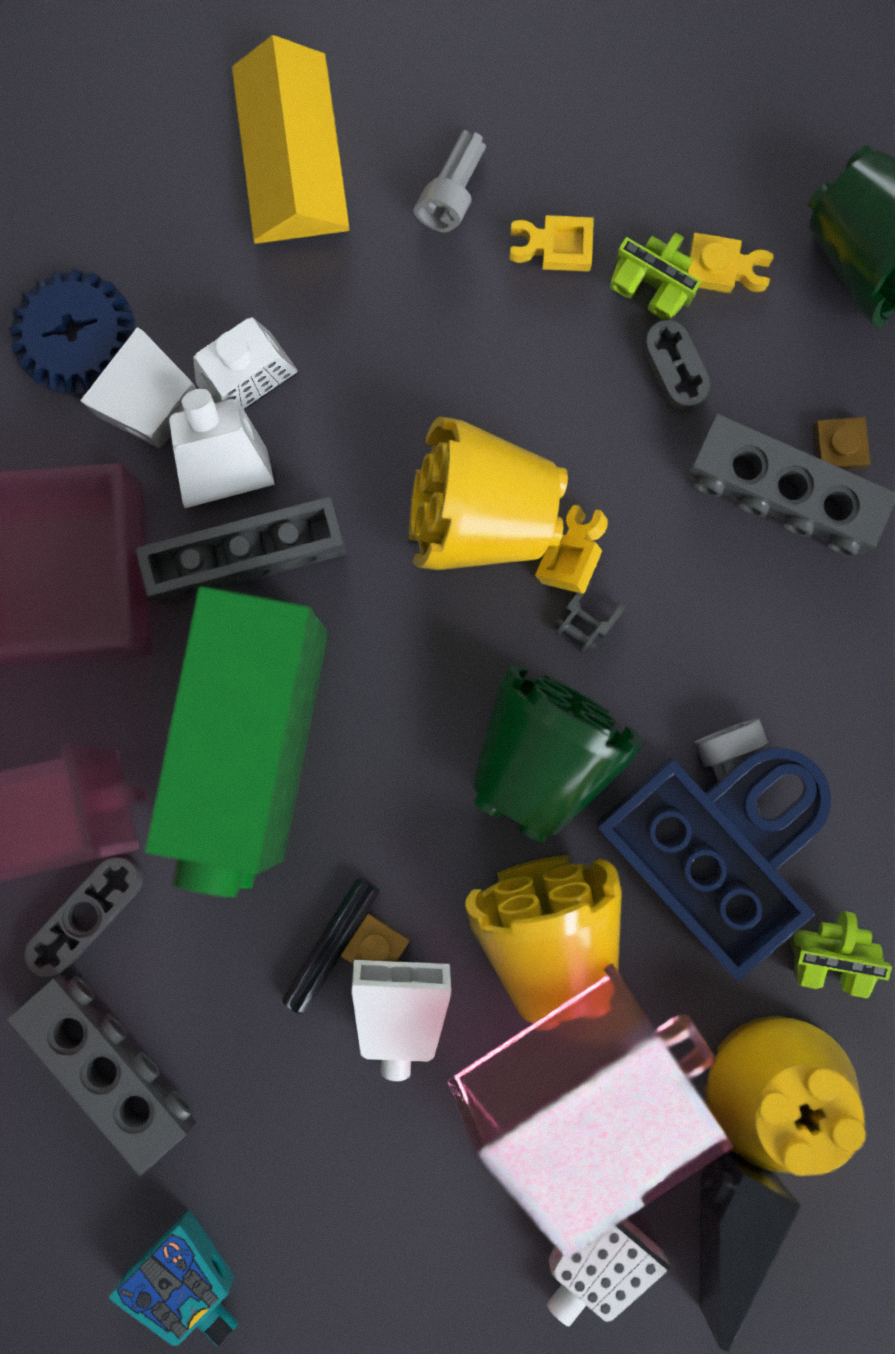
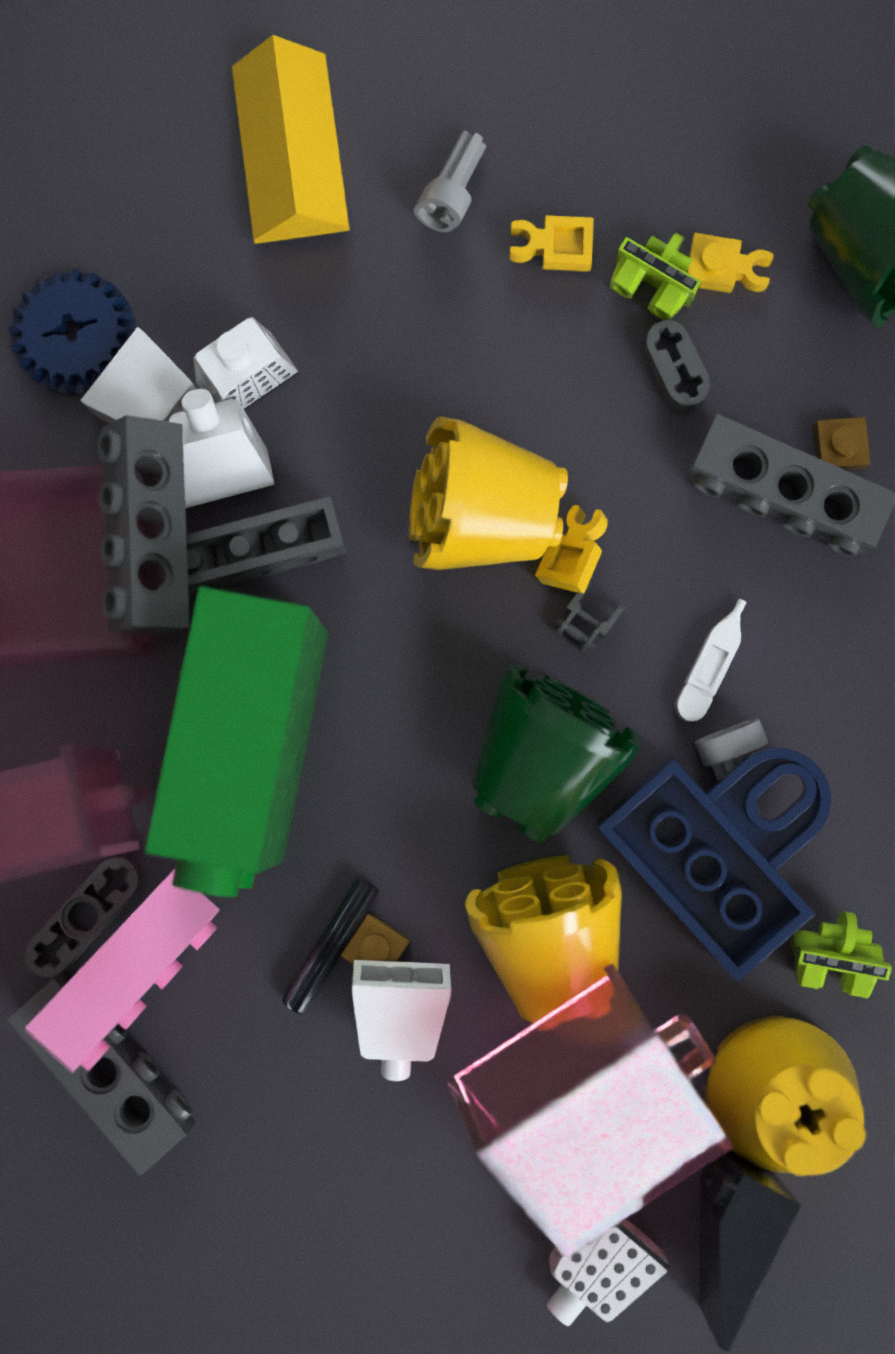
torso [109,1210,239,1347] -> none
none -> bright pink brick [25,869,220,1074]
none -> dark grey brick [97,415,190,635]
none -> white piece [674,599,746,722]

